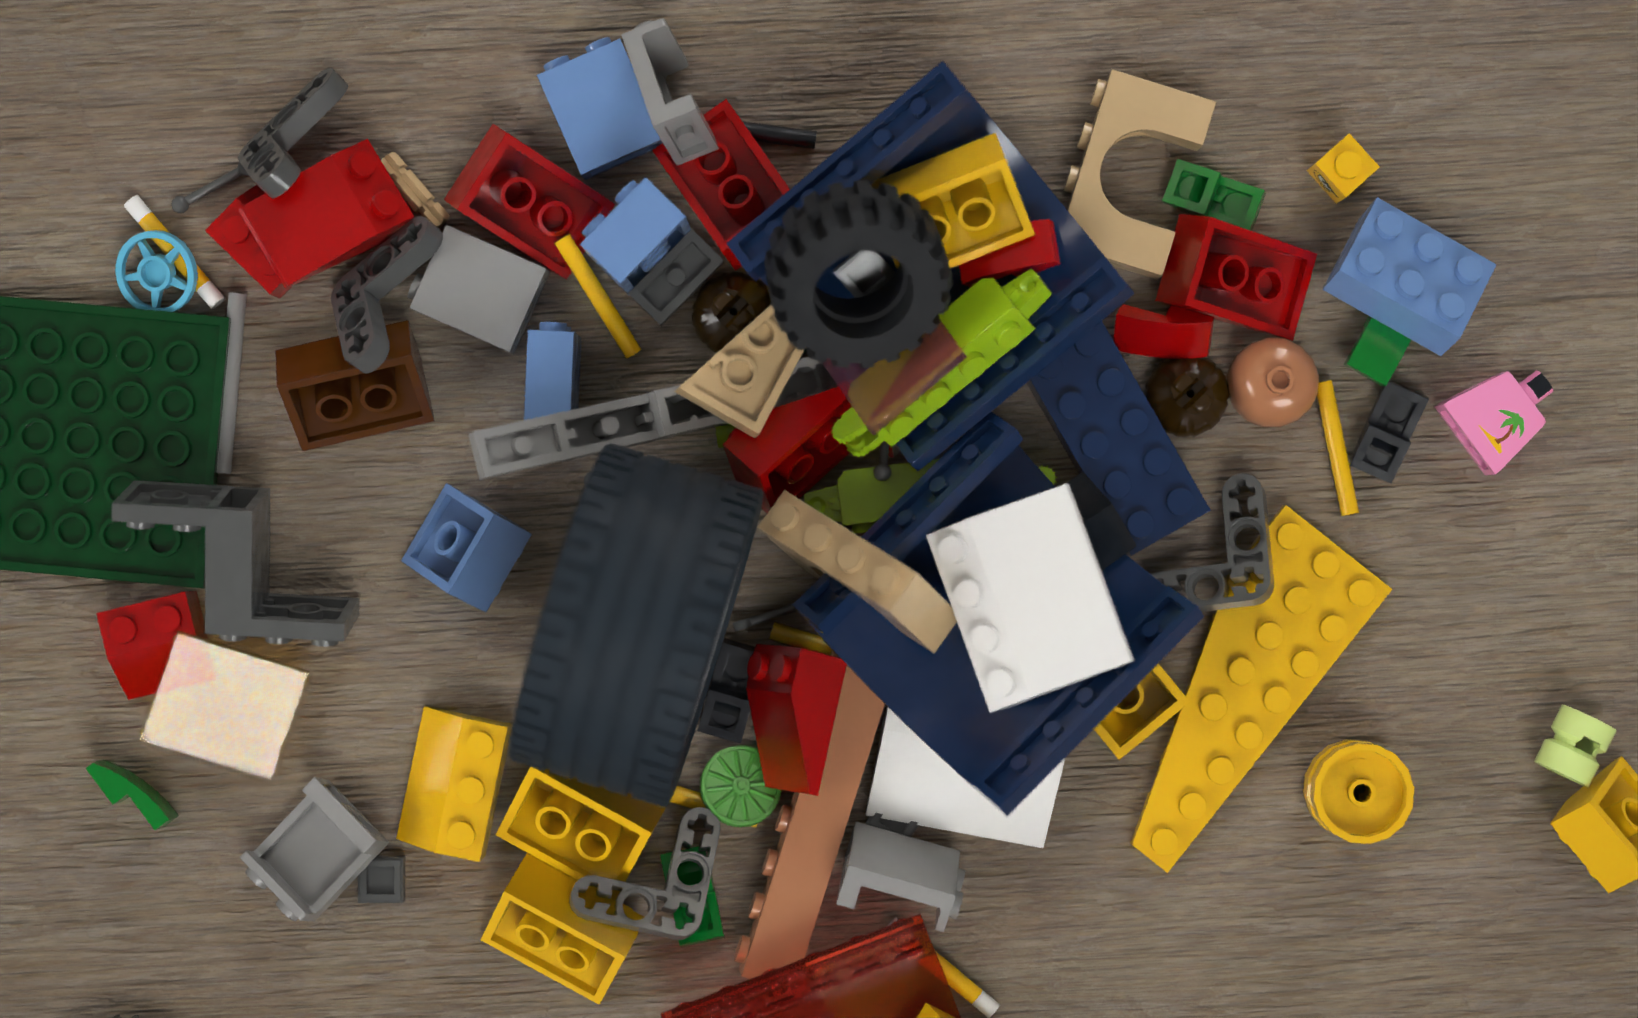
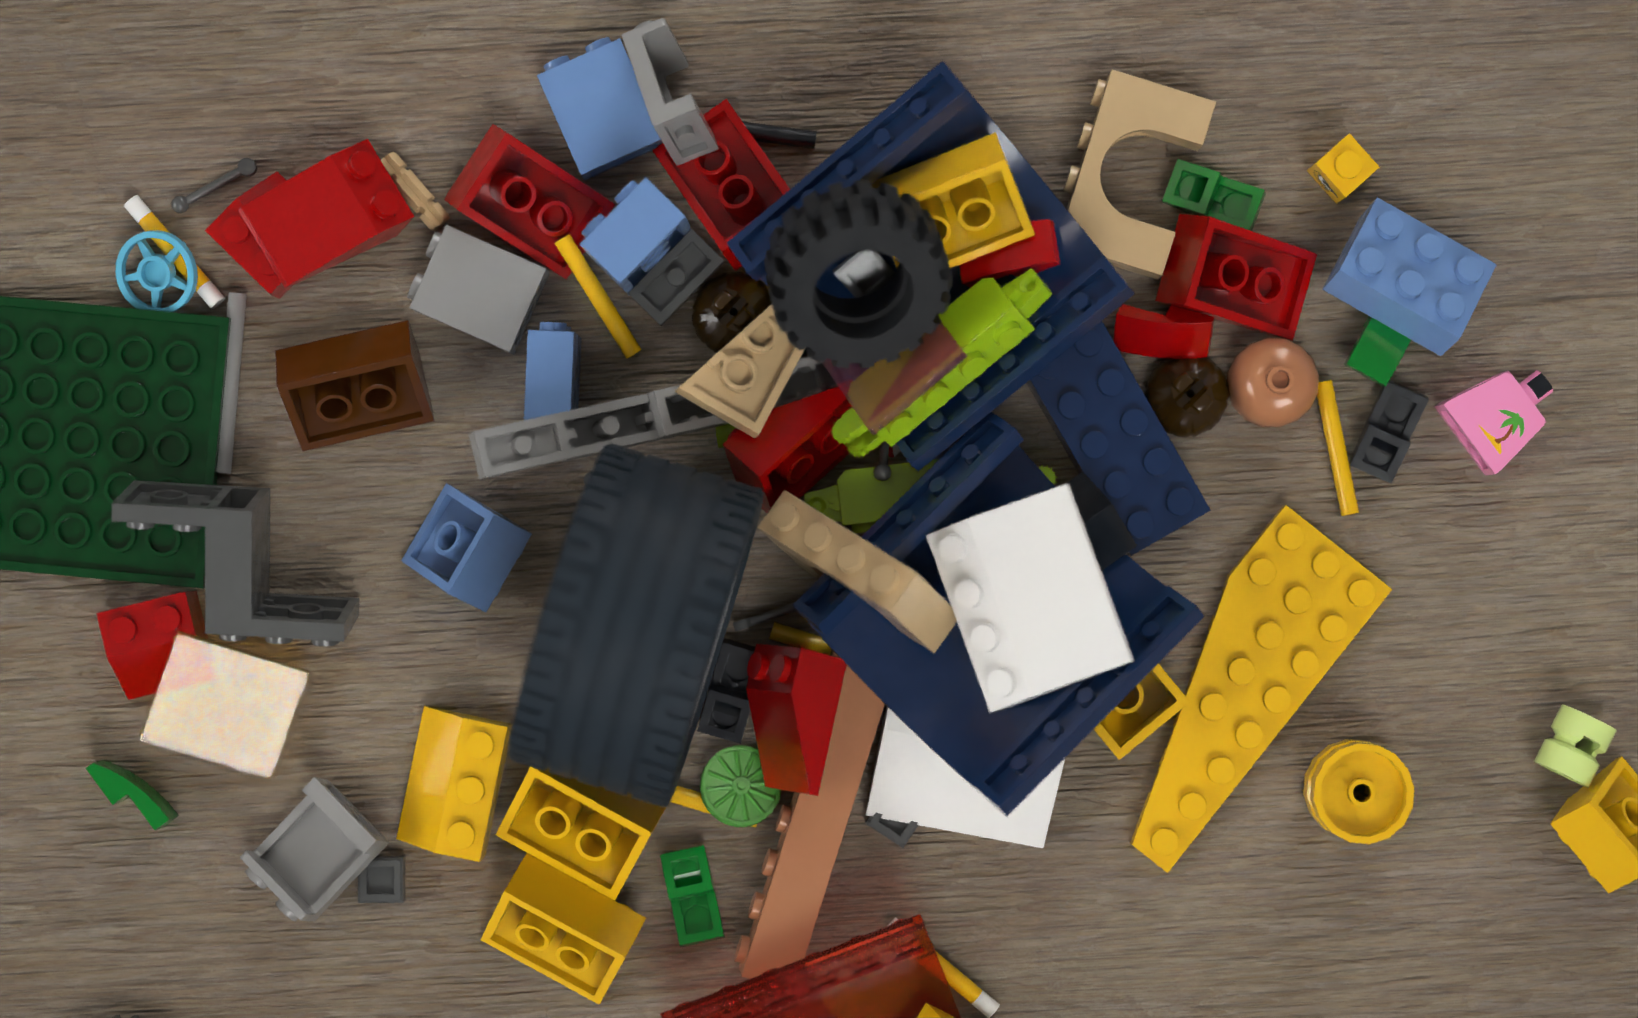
dark grey beam [238,68,348,198] -> none
dark grey beam [331,216,443,374] -> none
dark grey beam [569,807,720,940] -> none
light grey panel [836,822,965,933] -> none
dark grey beam [1151,473,1274,612] -> none

